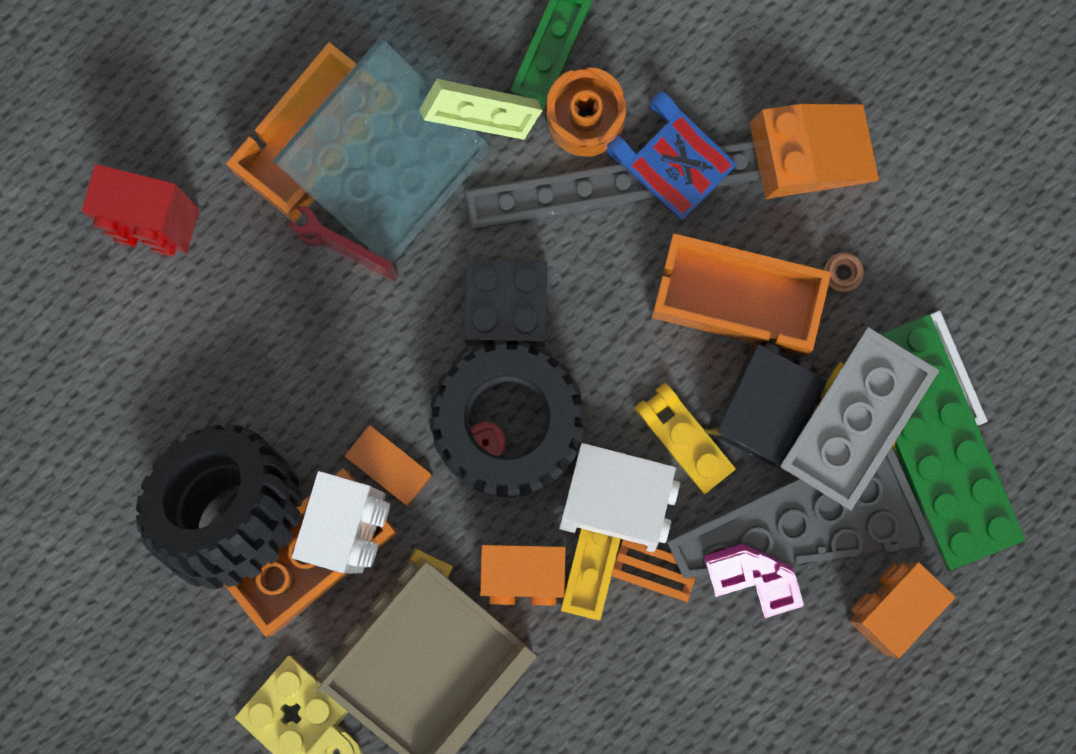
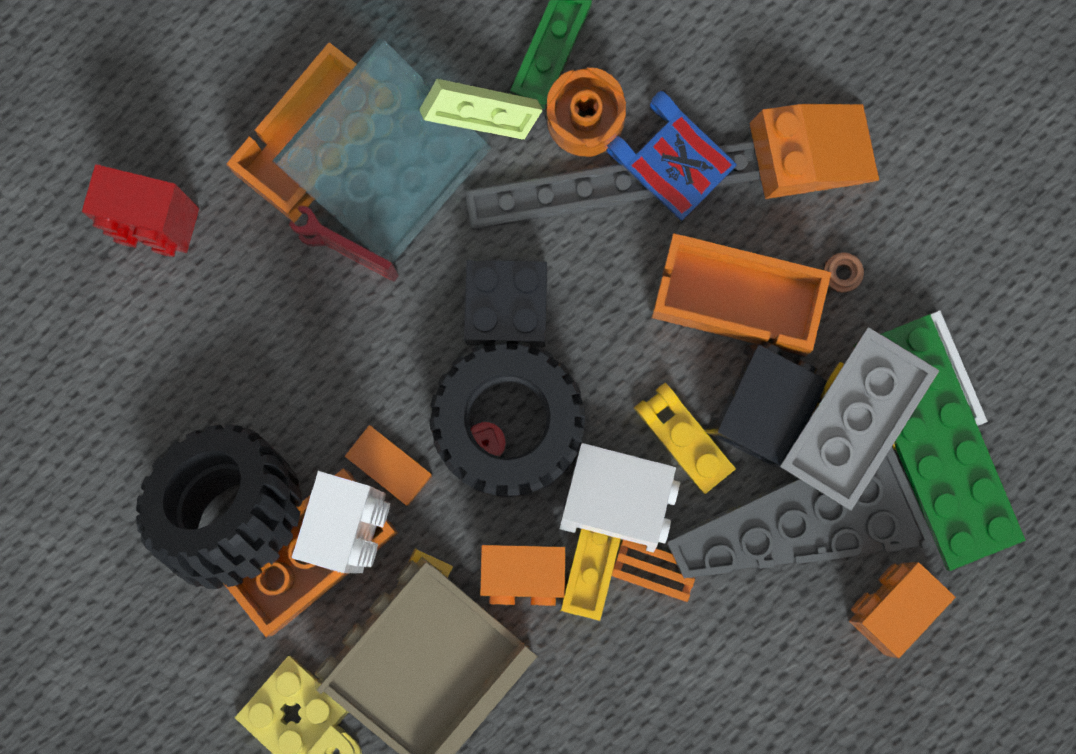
tile [704,544,804,618] -> none

